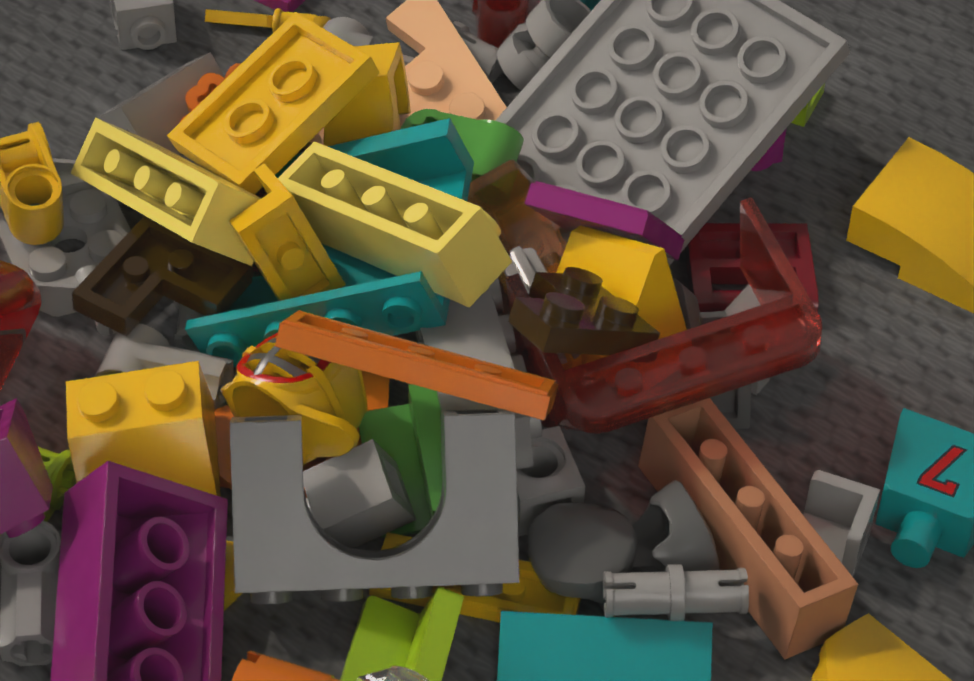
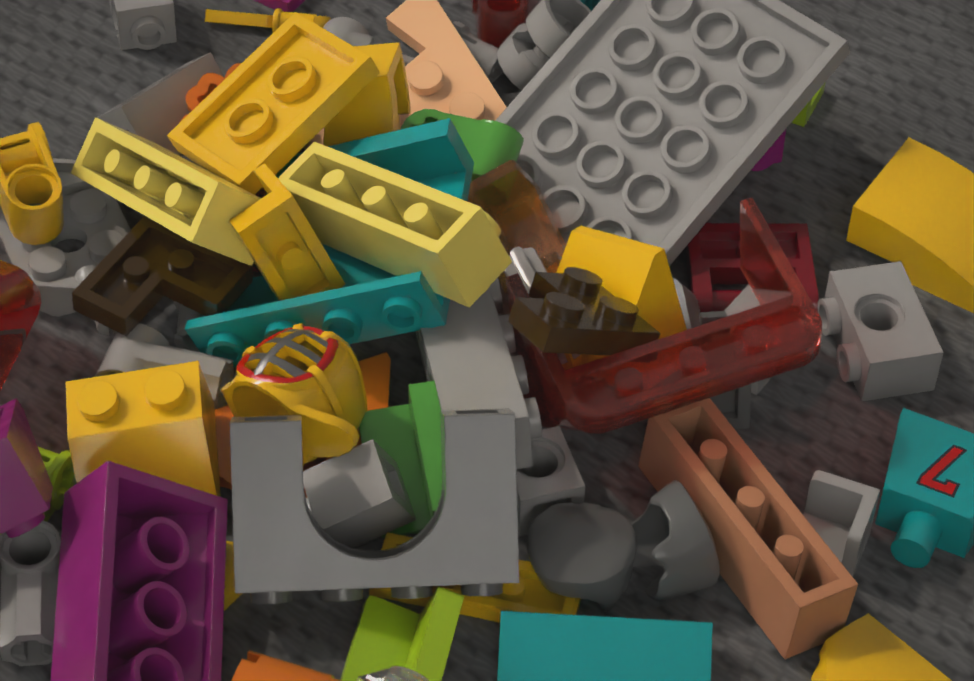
orange tile [275,310,559,420] -> none
magenta tile [524,181,685,260] -> none
light grey pin [603,564,749,621] -> none
none -> light grey brick [817,261,944,401]

